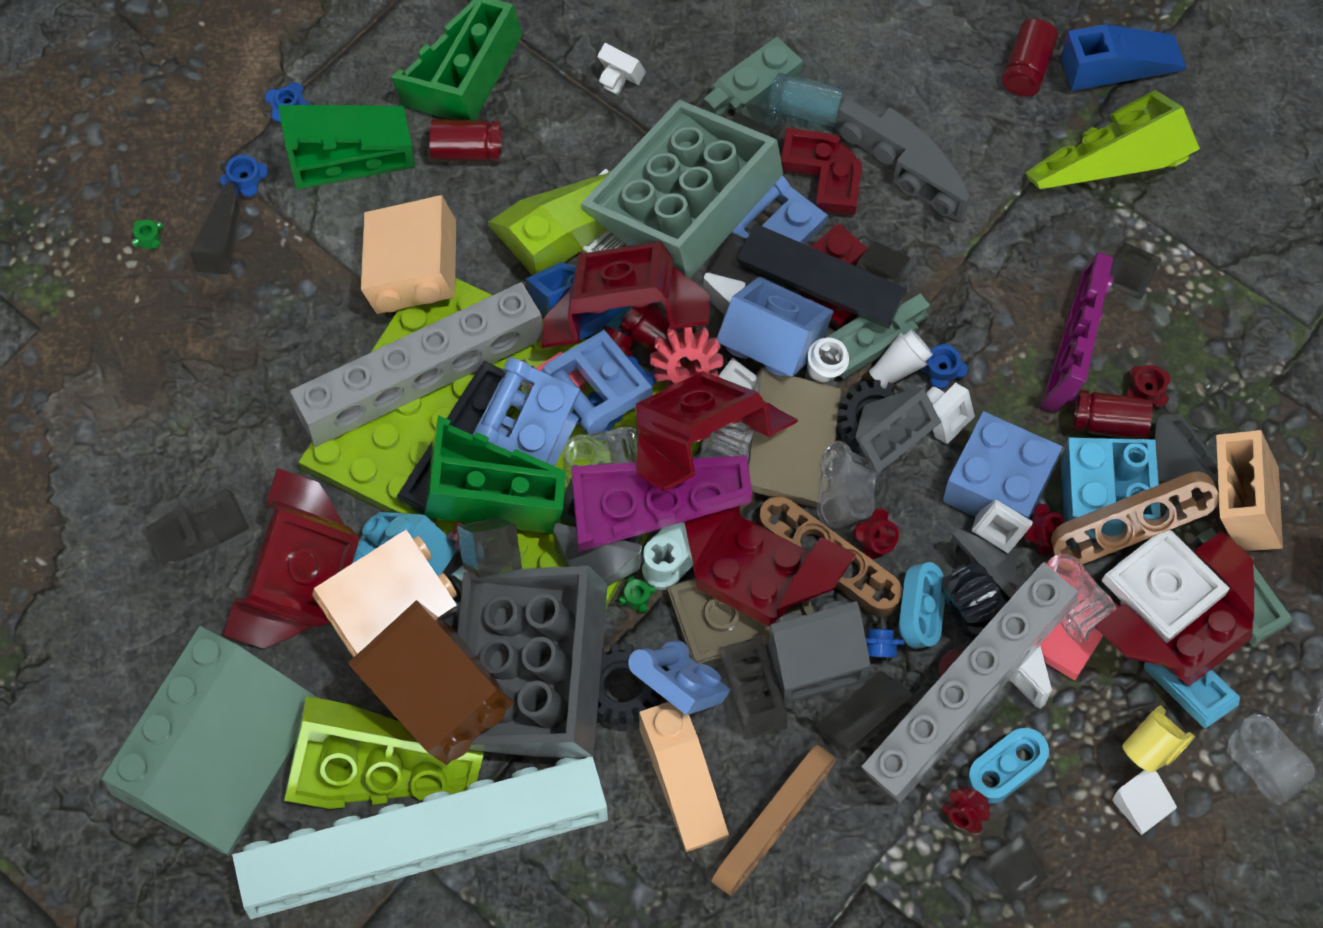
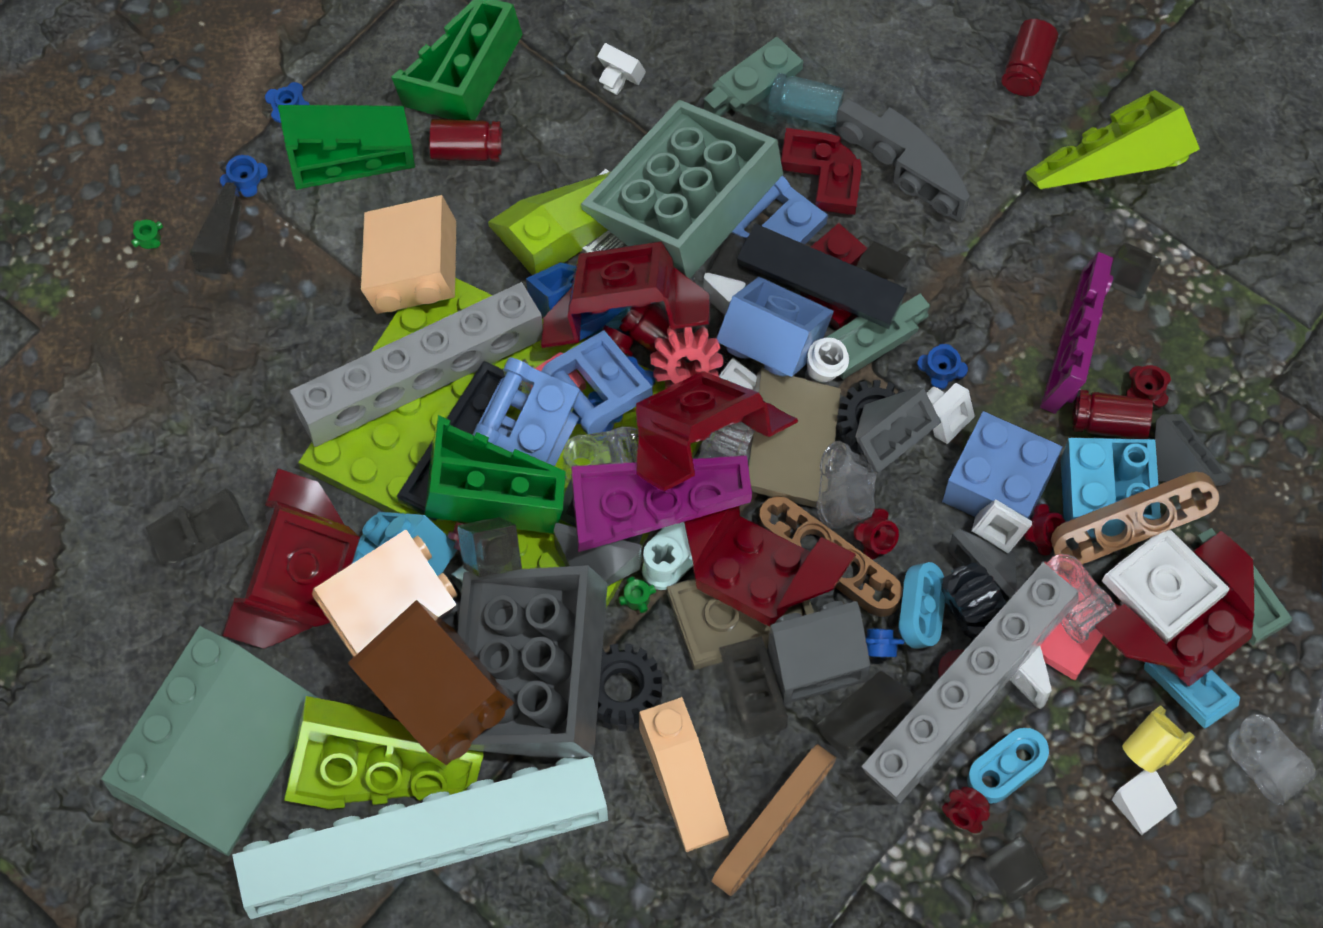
medium blue plate [628,640,731,715] -> none
white cone [869,329,933,389] -> none
blue slope [1061,24,1186,91] -> none
light nougat brick [1216,430,1283,551] -> none

